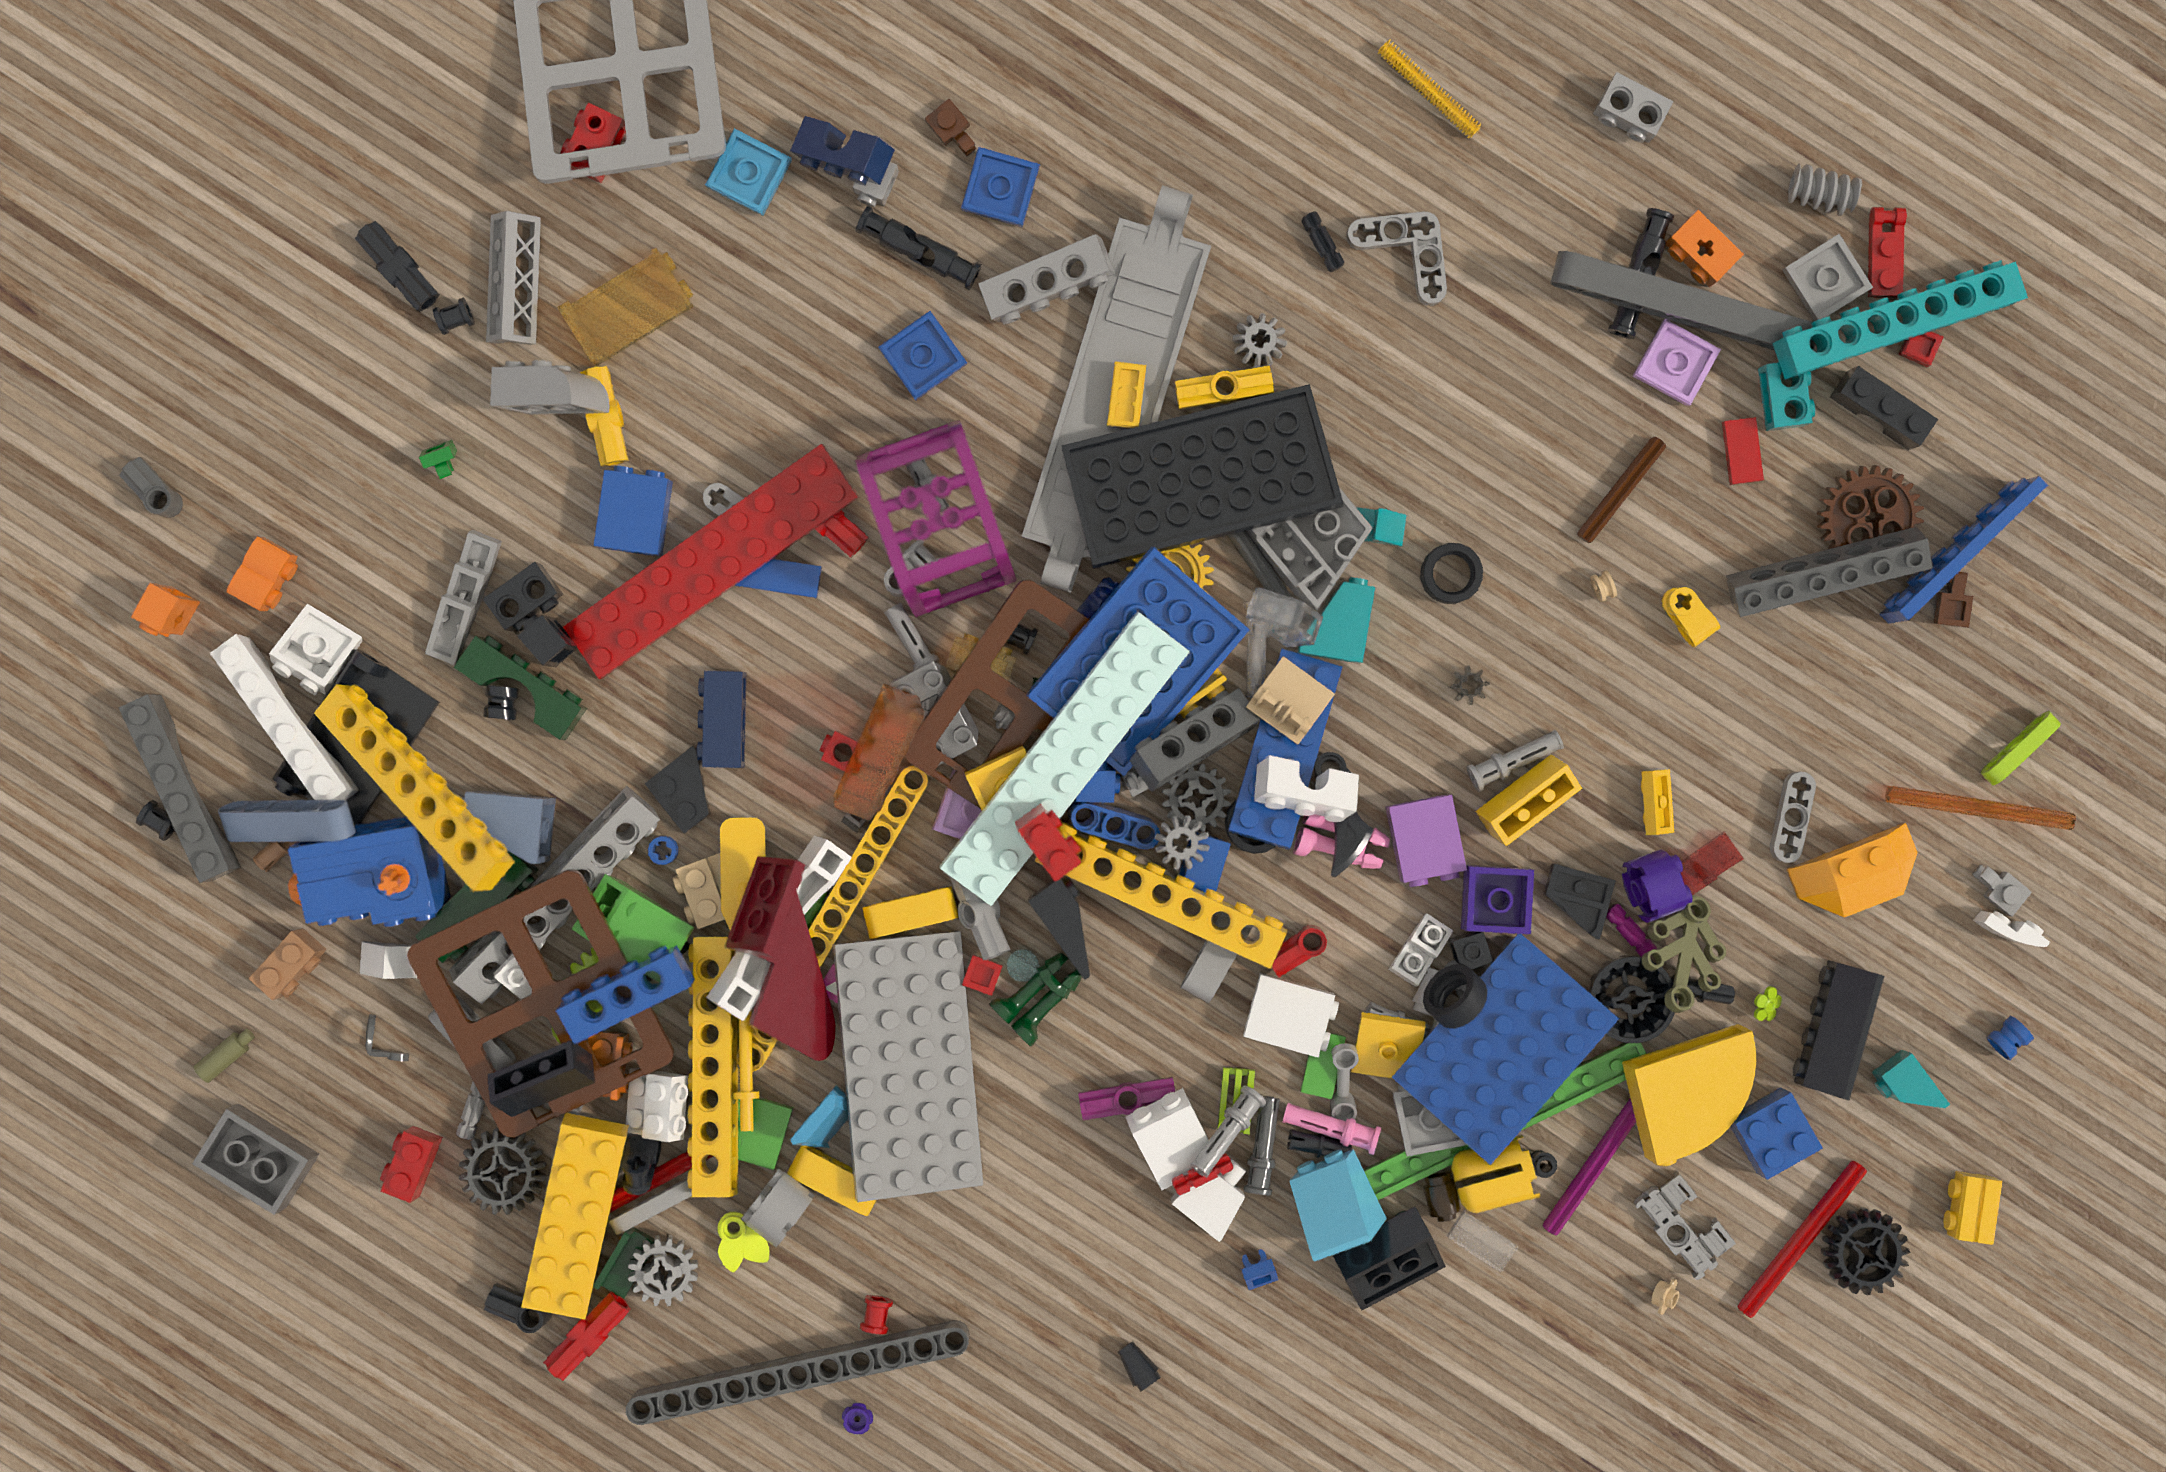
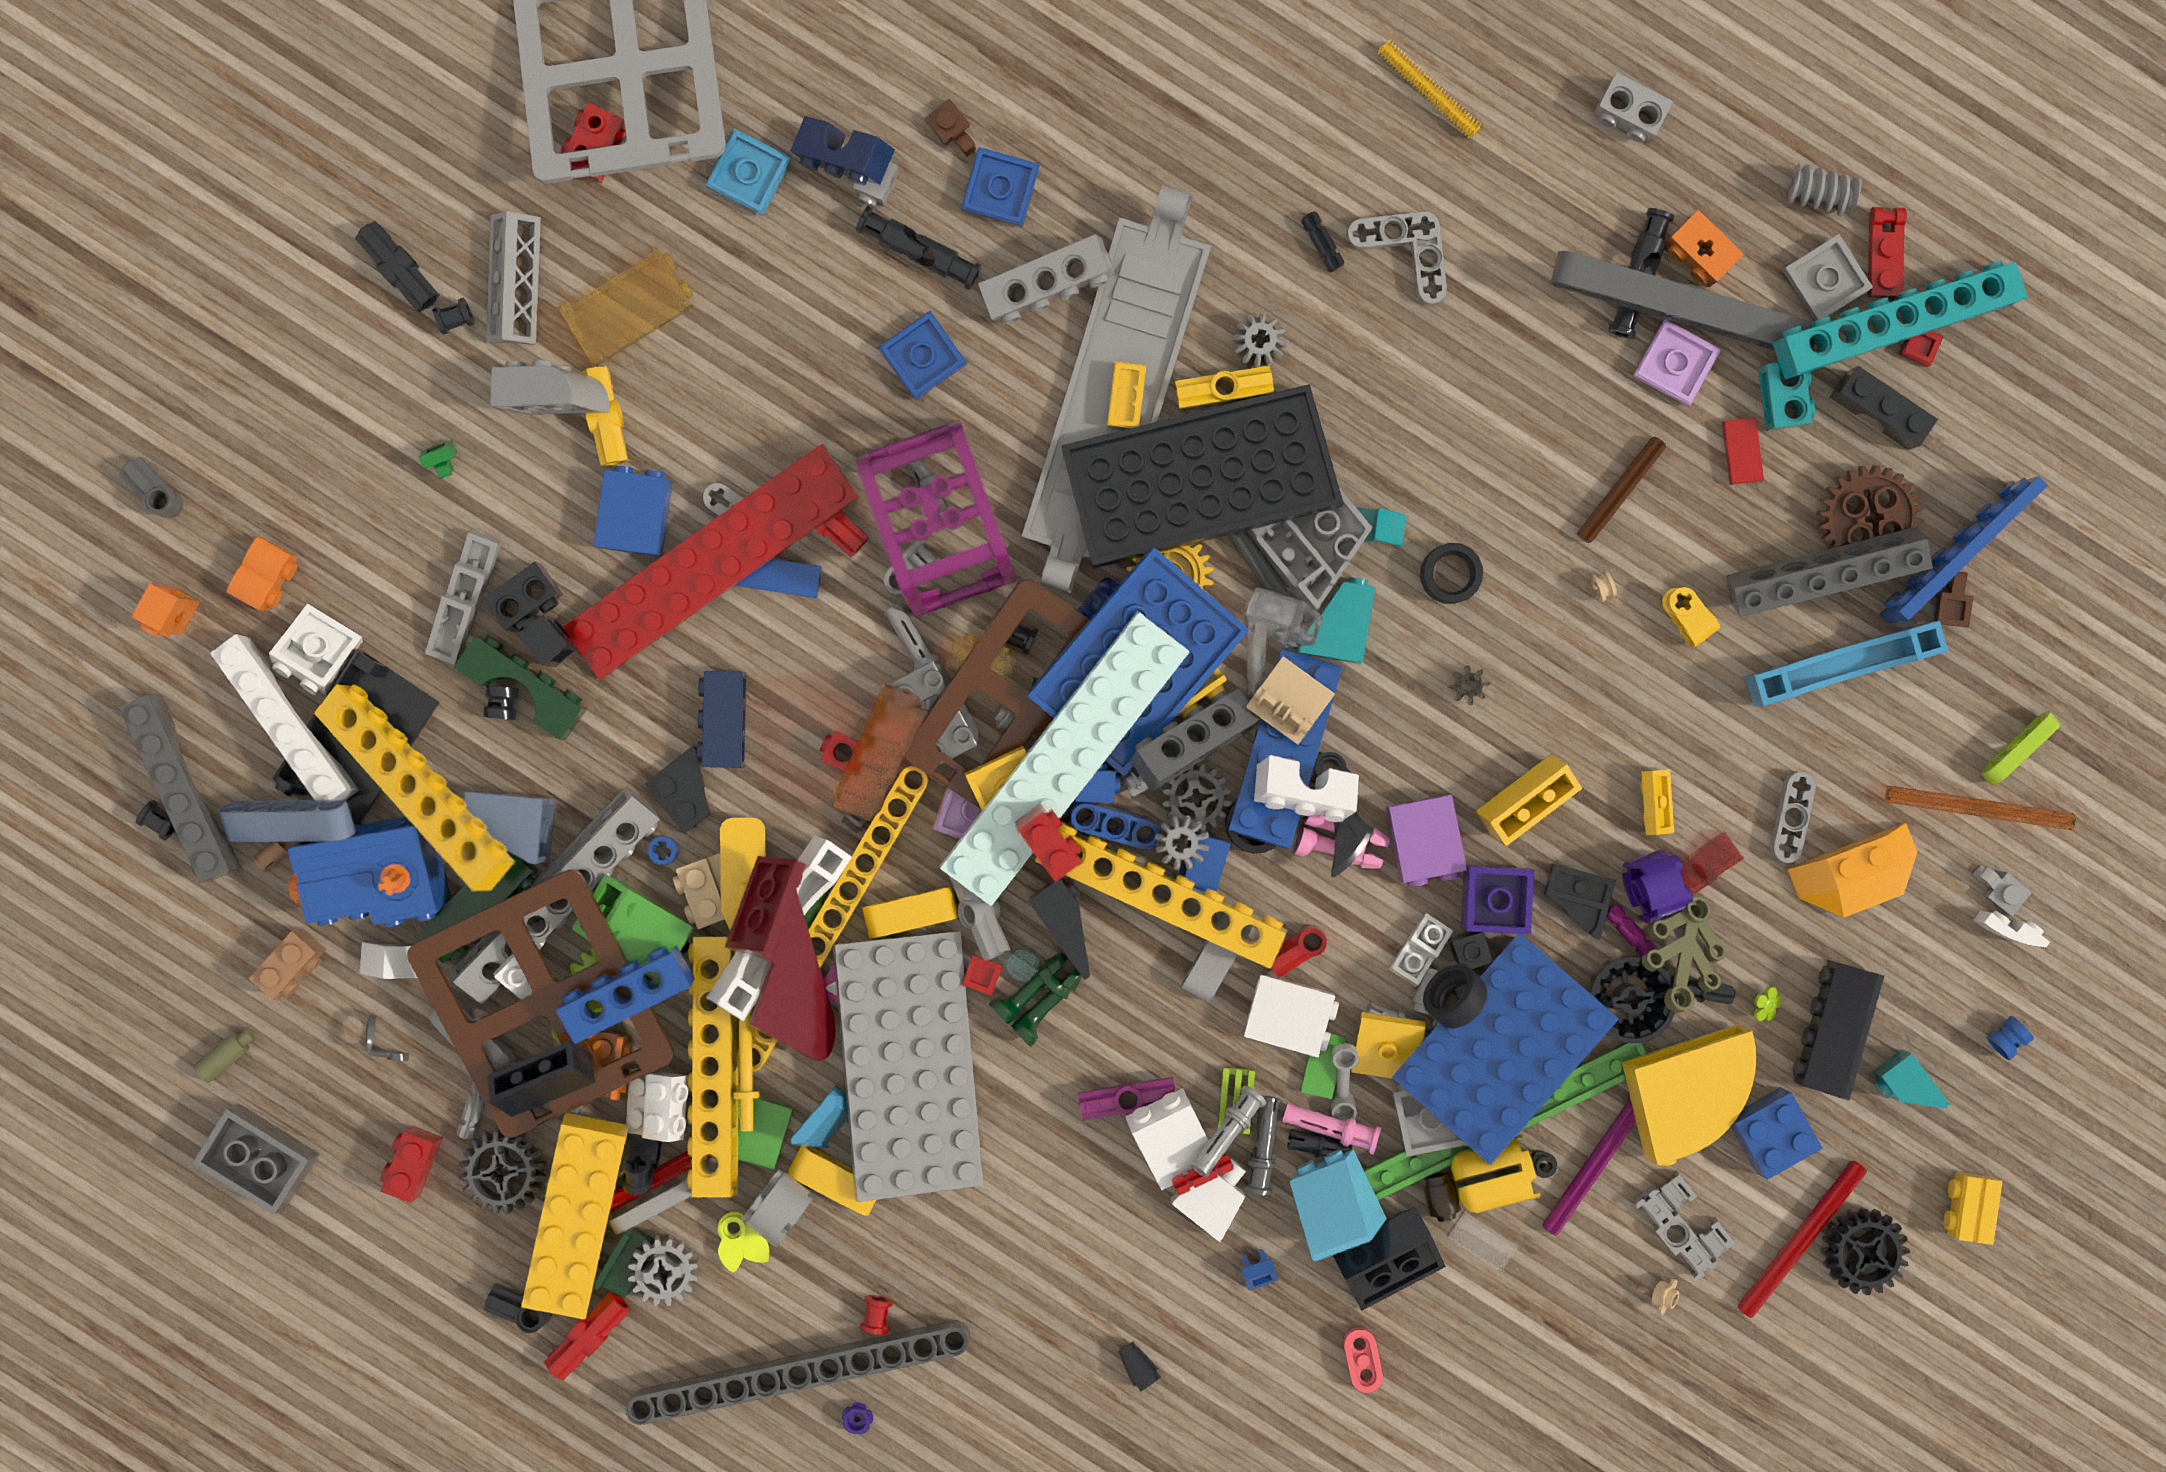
light grey pin [1466,730,1564,792] -> none
none -> coral plate [1343,1327,1383,1393]
none -> dark azure arch [1744,620,1949,707]

